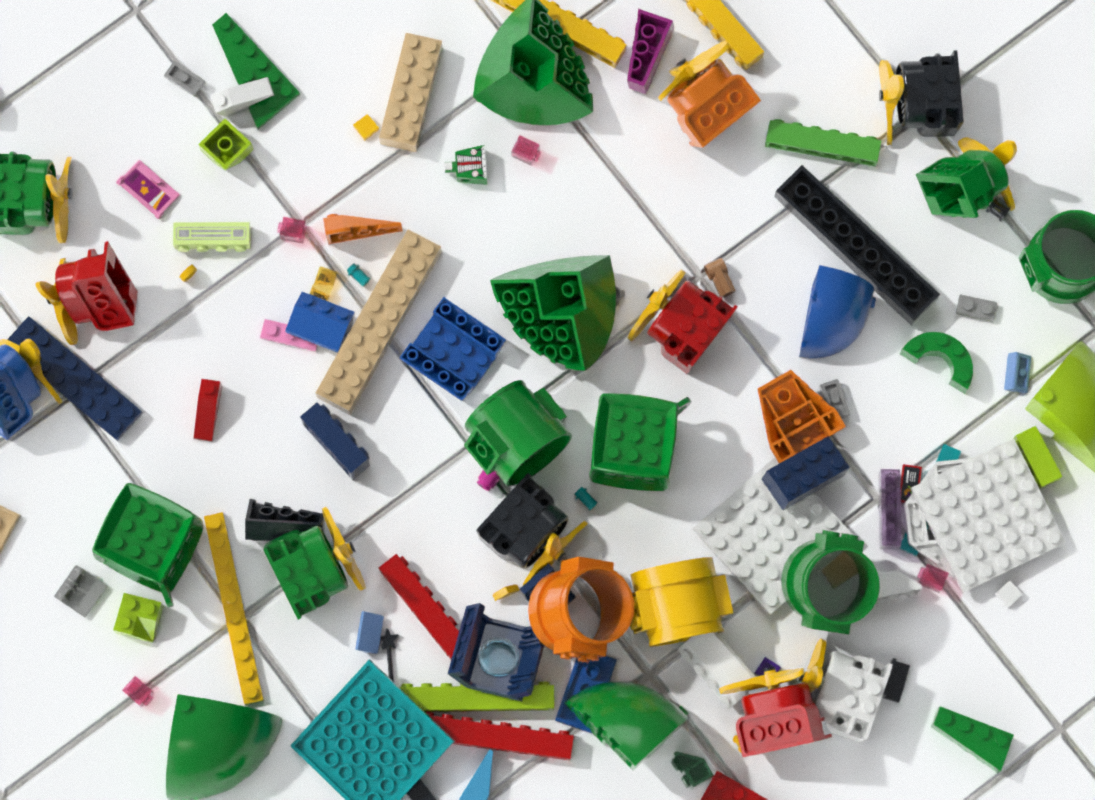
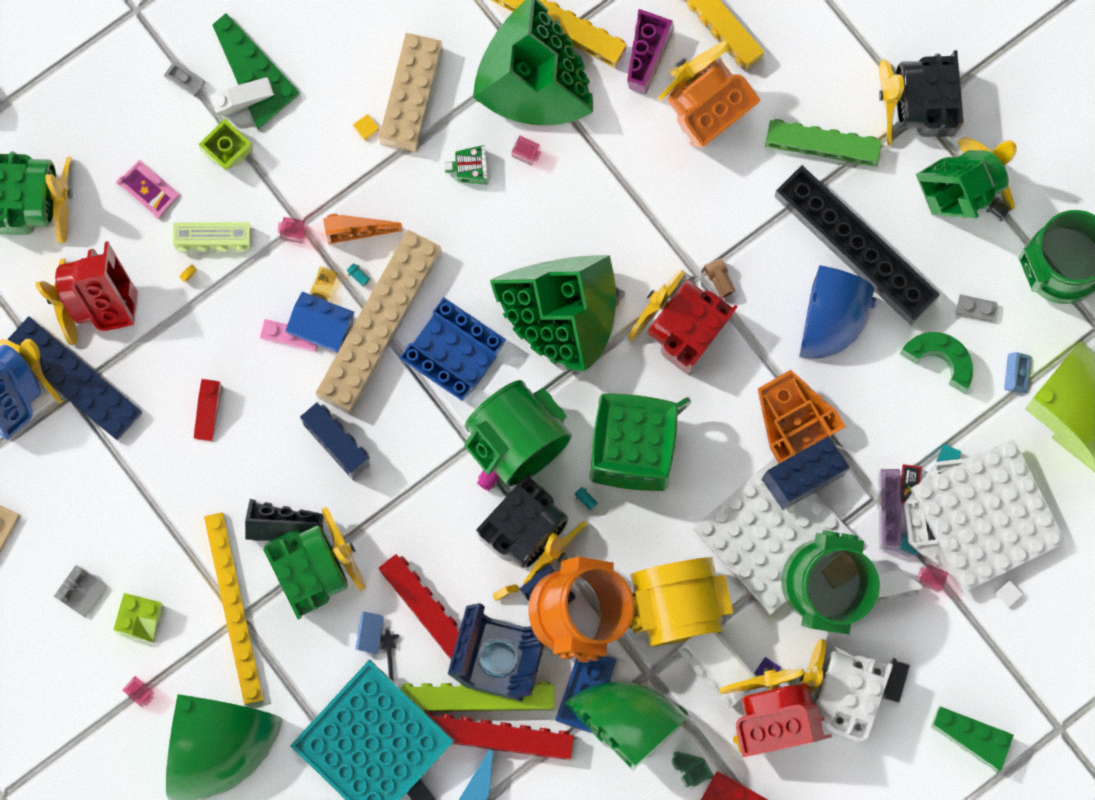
green piece [92,483,204,608] -> none
light grey plate [819,379,851,419] -> none
lime brick [1013,426,1063,489] -> none

